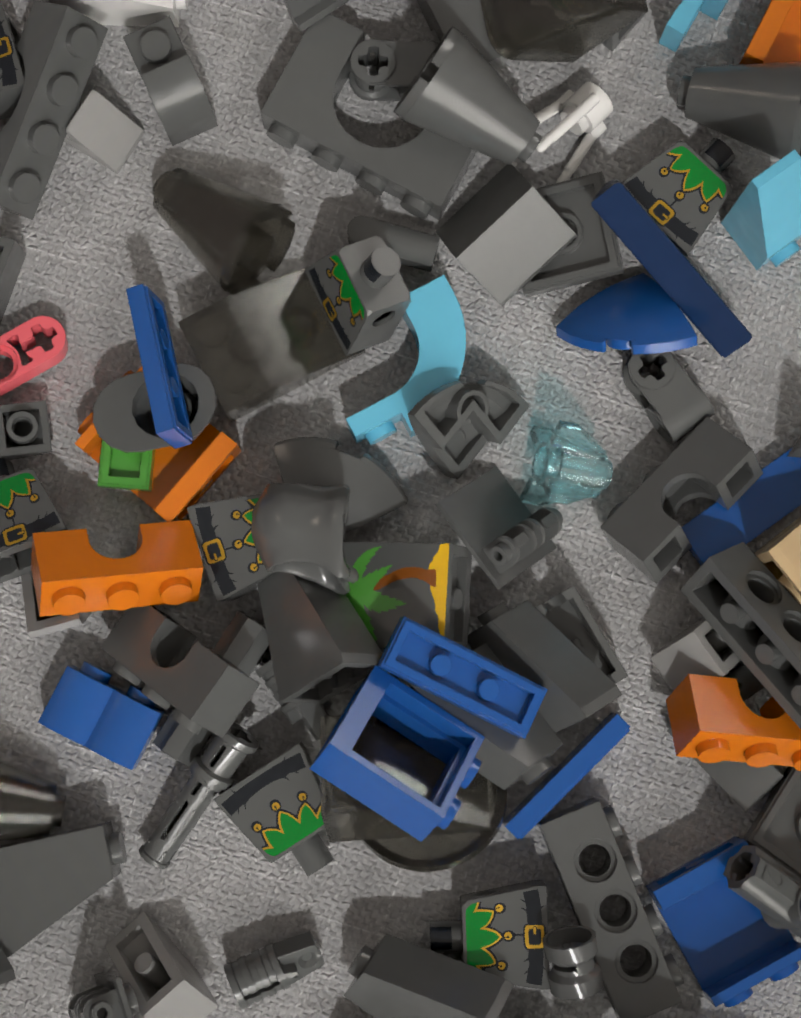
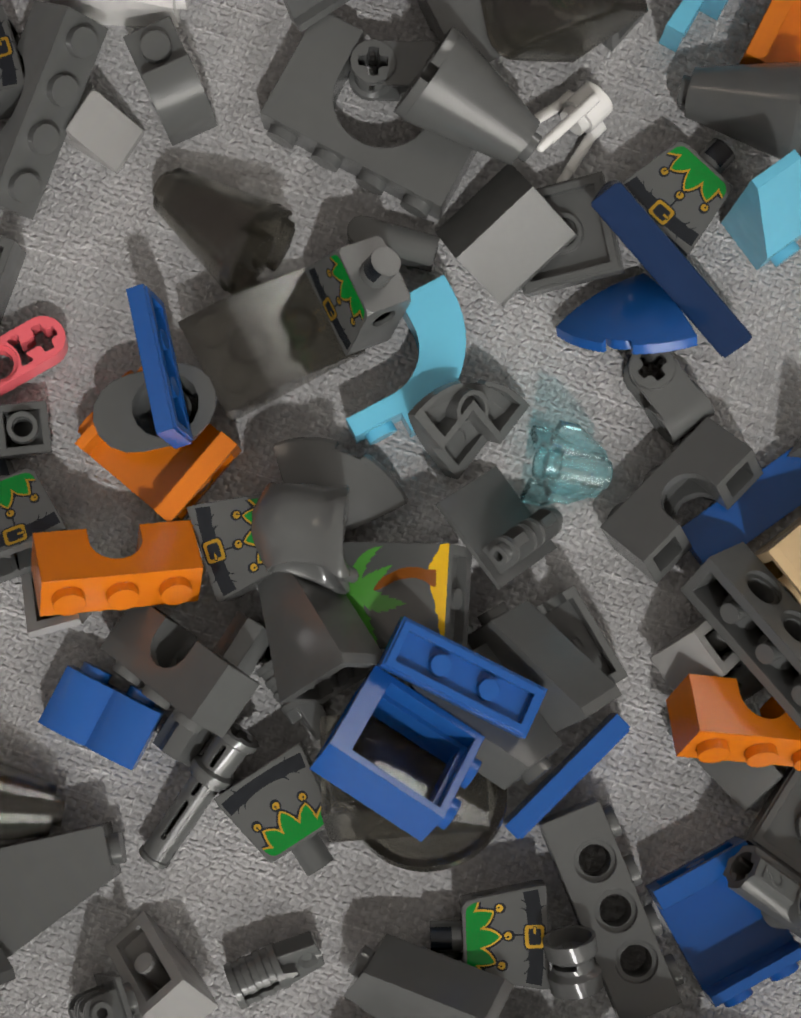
bright green tile [97,440,155,492] -> none

